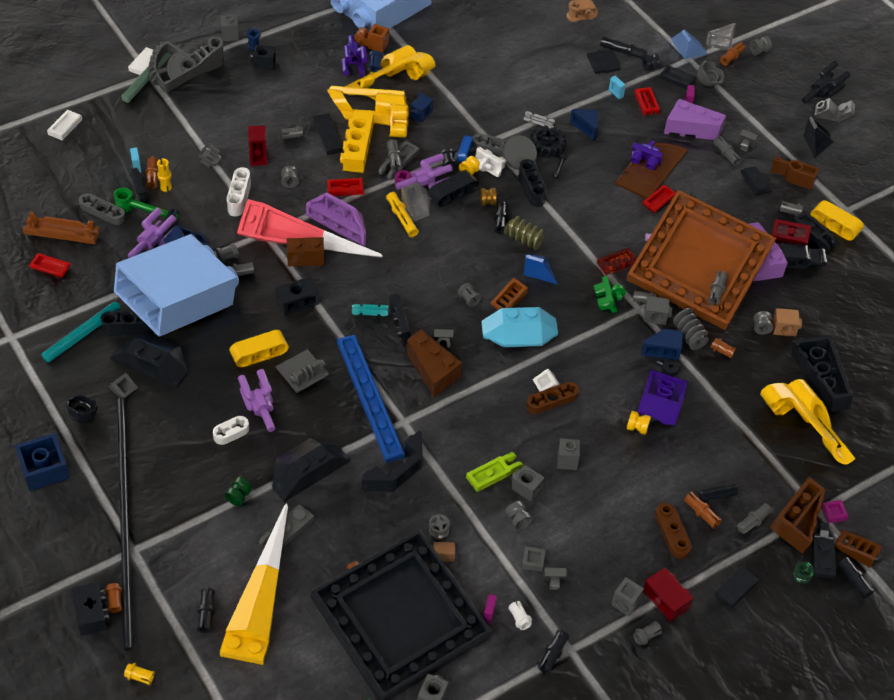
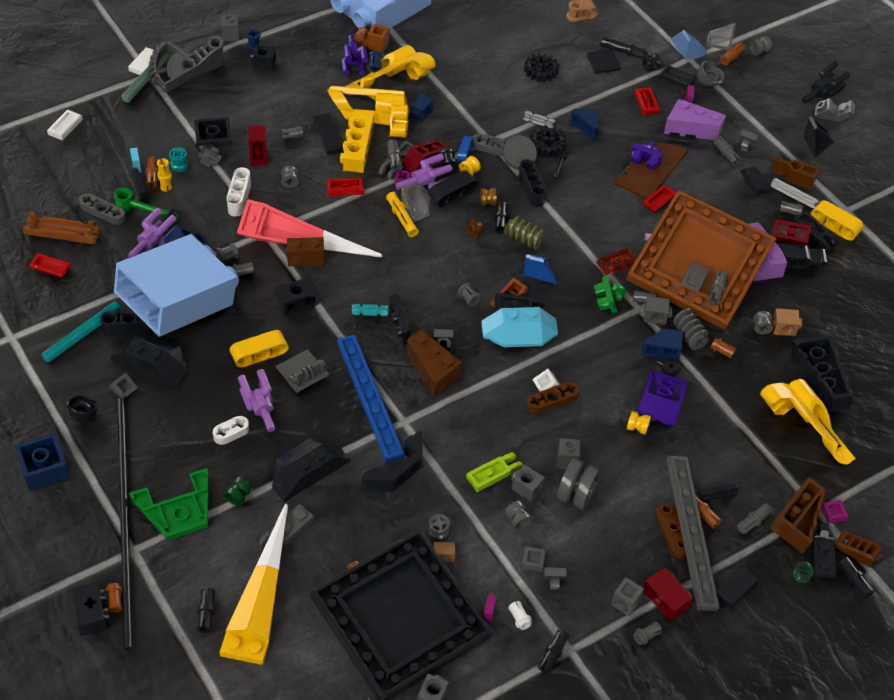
yellow pin [124,663,155,685] -> none
medium lavender wedge [306,192,366,247] -> none
white hips [475,147,506,177] -> none
medium azure tile [609,76,626,99] -> none
none -> green wing [129,468,208,541]
none -> teal wheel [169,147,188,172]
none -> black slope [194,117,232,147]
none -> dark red slope [402,139,450,173]
none -> reddish brown plate [467,218,483,240]
none -> black hinge [494,293,545,312]
none -> black gear [524,53,560,83]
none -> dark grey wheel [557,458,601,510]
none -> dark grey tile [667,455,719,611]
none -> dark grey brick [681,261,710,292]
none -> axle [770,178,819,209]

